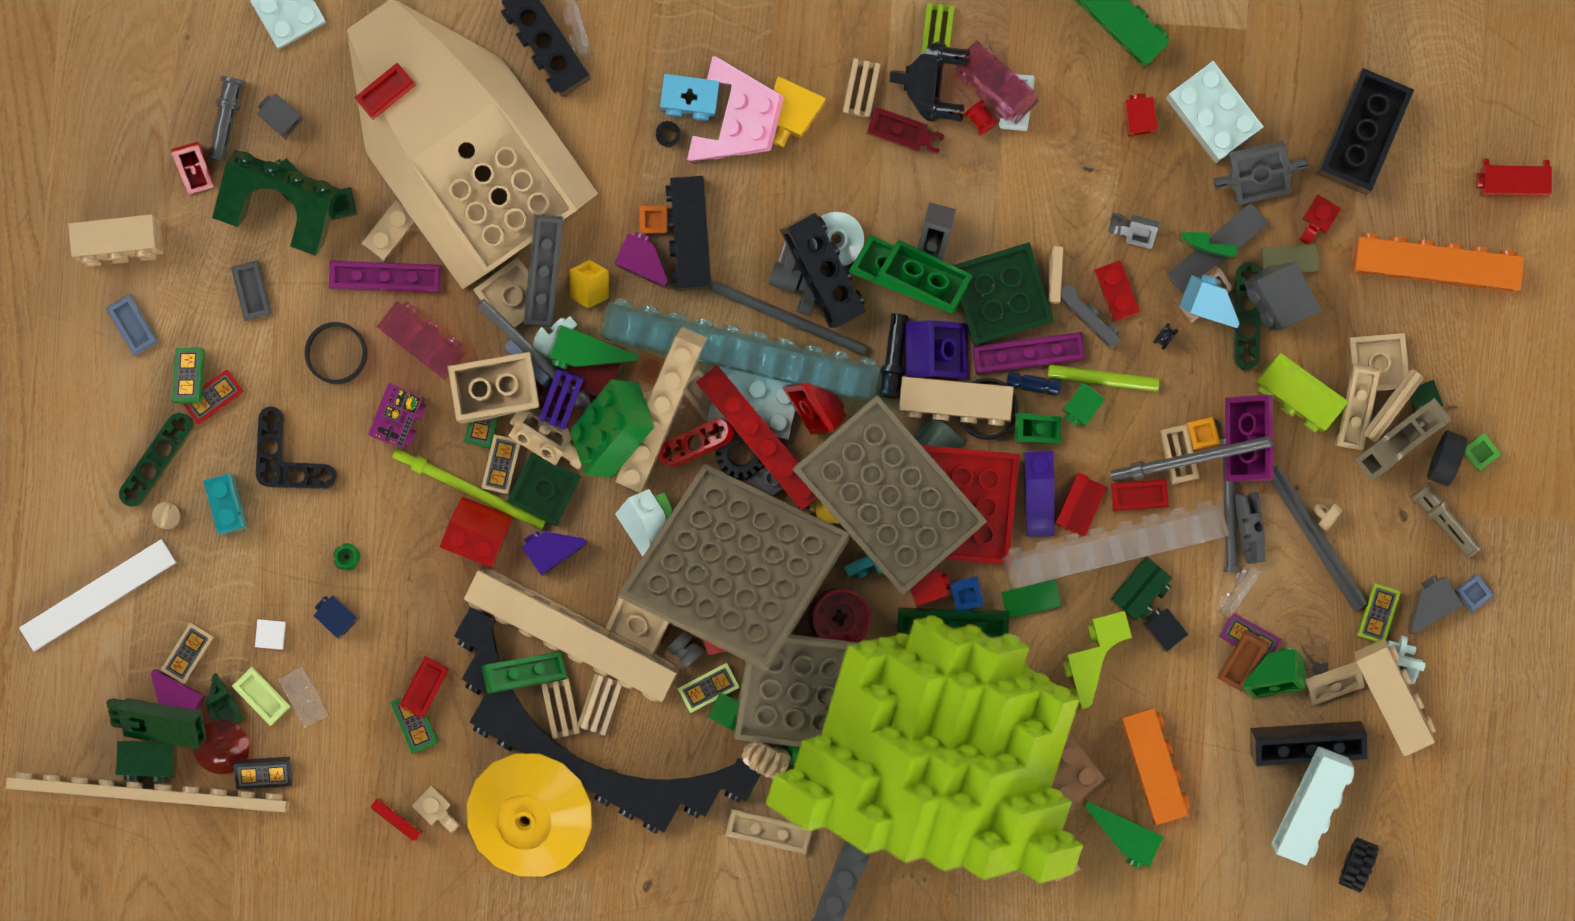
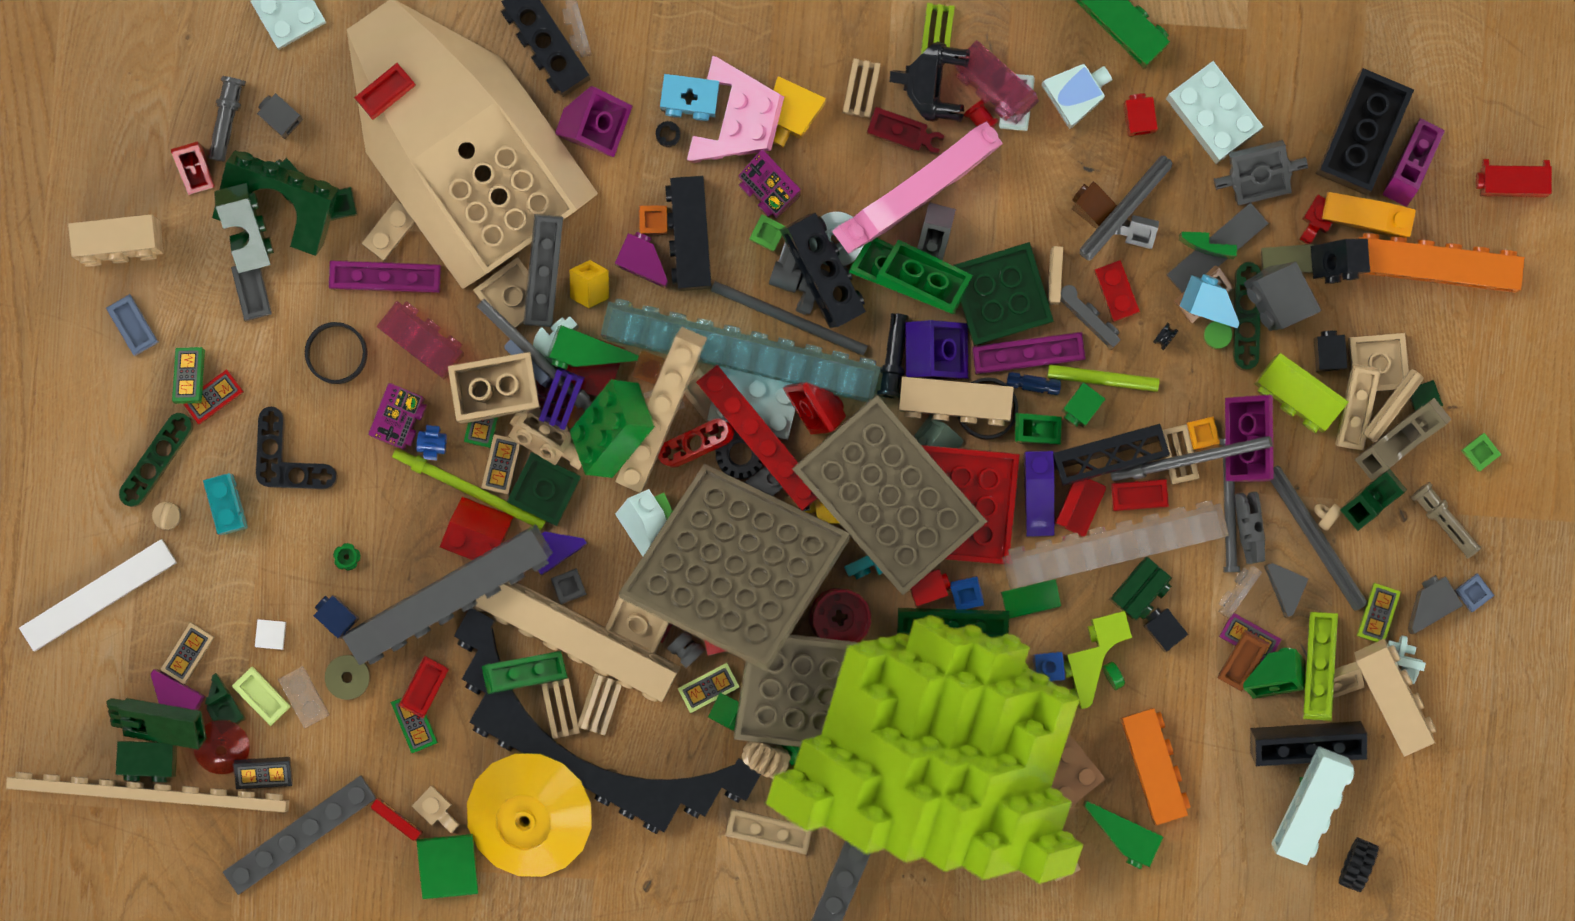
black tyre [1427,430,1468,486] -> none
none -> arch [214,183,274,273]
none -> dark grey plate [223,776,377,895]
none -> olive piece [325,655,370,700]
none -> dark grey brick [343,524,553,665]
none -> blue gear [417,425,447,460]
none -> green slope [417,834,479,899]
none -> dark grey tile [551,568,587,604]
none -> magenta slope [555,86,633,157]
none -> slope [738,149,801,219]
none -> bright green plate [749,214,785,252]
none -> bright pink arch [832,121,1003,254]
none -> blue brick [1033,652,1065,681]
none -> light aqua torso [1042,64,1112,129]
none -> black fence [1053,424,1170,486]
none -> reddish brown slope [1072,181,1117,229]
none -> dark grey axle [1079,155,1172,261]
none -> green tile [1102,661,1125,691]
none -> bright green tile [1204,321,1232,349]
none -> dark grey slope [1264,563,1308,617]
none -> lime tile [1303,612,1338,721]
none -> black brick [1311,239,1370,284]
none -> black brick [1314,331,1347,372]
none -> light orange slope [1322,192,1416,238]
none -> dark green brick [1340,469,1407,531]
none -> magenta slope [1382,118,1445,207]

